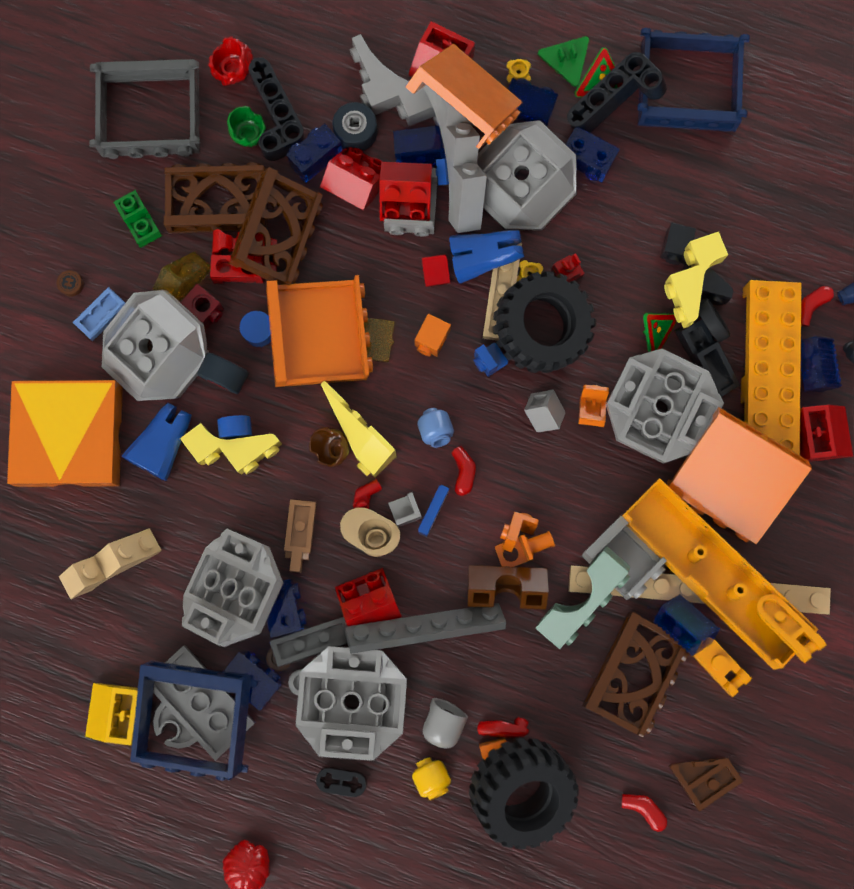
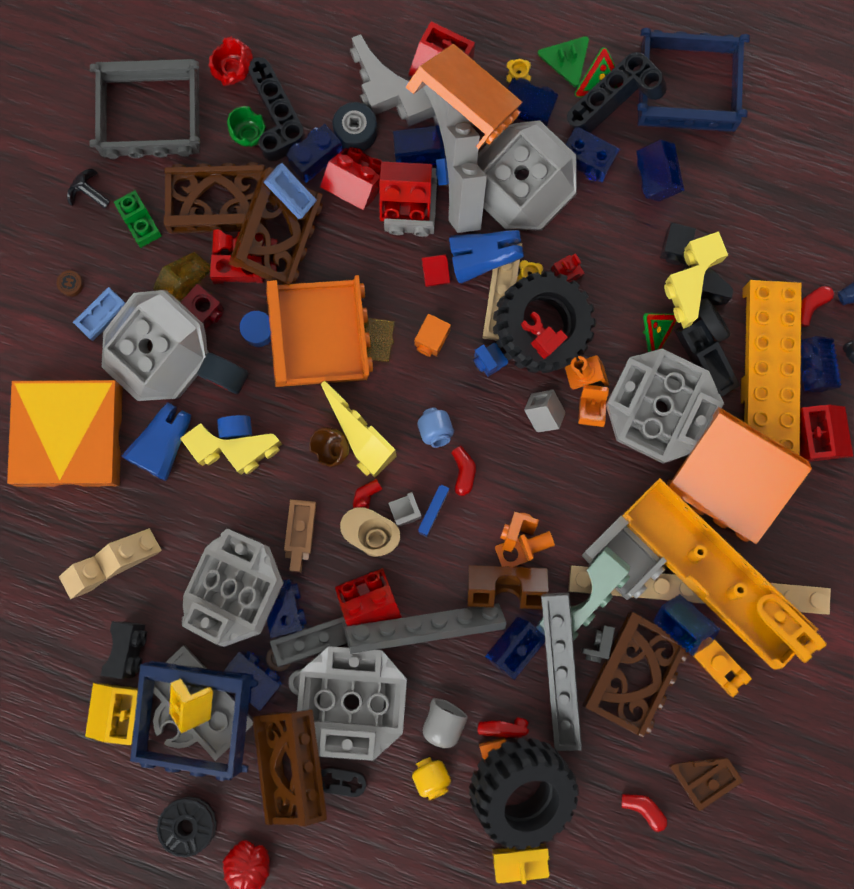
none -> black plant [67,169,111,209]
none -> black brick [101,621,147,679]
none -> black wheel [157,796,217,858]
none -> yellow panel [169,679,213,733]
none -> reddish brown fence [252,709,327,826]
none -> medium blue plate [264,163,317,219]
none -> clear blue brick [485,617,545,680]
none -> yellow panel [492,844,549,884]
none -> red piece [521,312,568,359]
none -> plate [542,593,582,751]
none -> orange bracket [565,355,609,390]
none -> dark grey bracket [580,626,615,663]
none -> clear blue brick [636,140,685,201]

